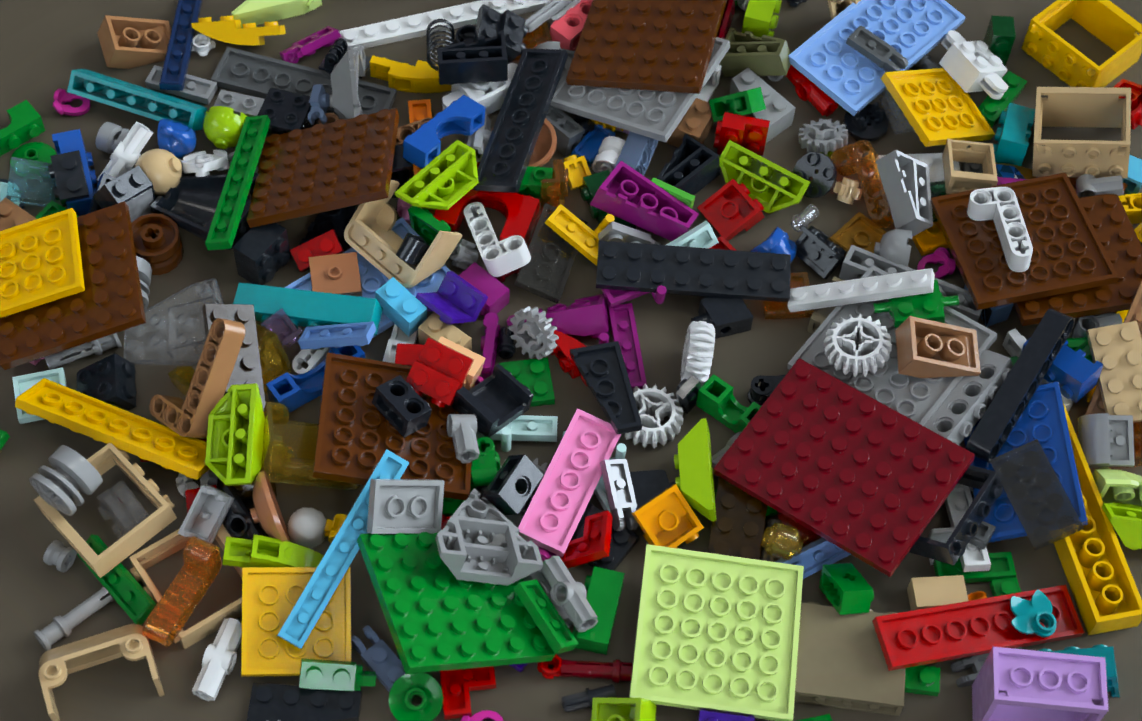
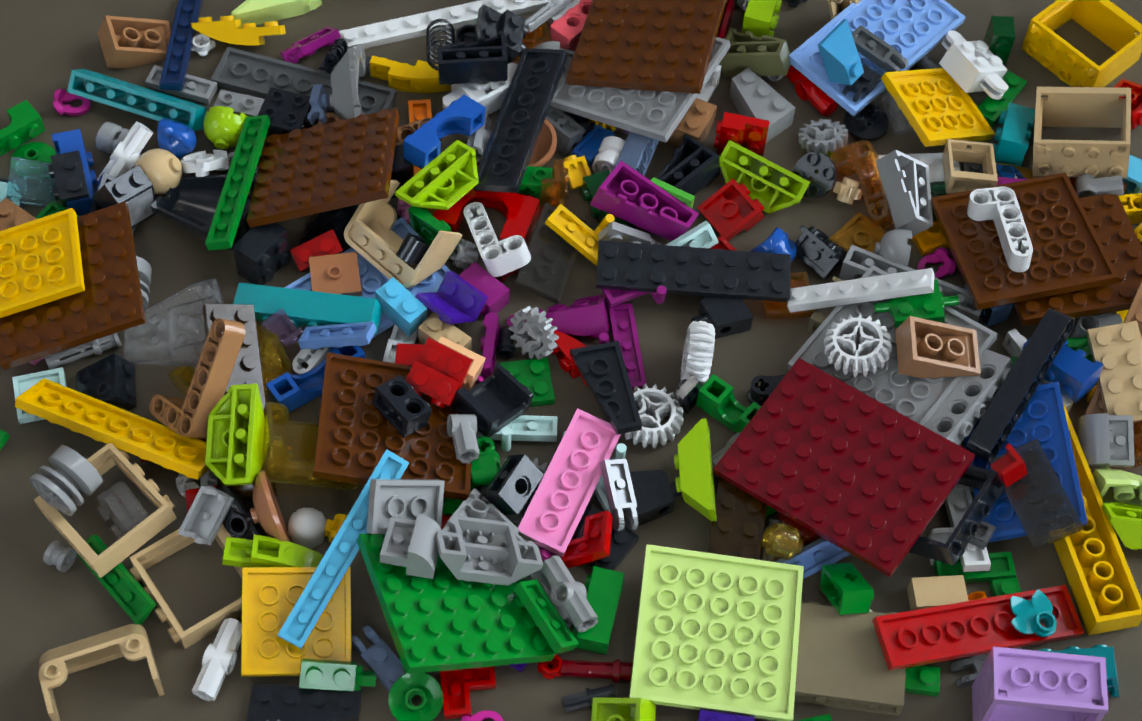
light grey pin [33,587,113,651] -> none
reddish brown wheel [131,213,184,275] -> none
clear orange beam [142,536,222,647] -> none
light orange plate [632,484,704,549] -> none
green brick [709,87,766,122] -> none
clear pin [791,204,819,232] -> none
none -> light grey brick [380,514,441,579]
none -> dark azure slope [817,19,864,85]
none -> black plate [842,64,882,103]
none -> red panel [990,443,1028,488]

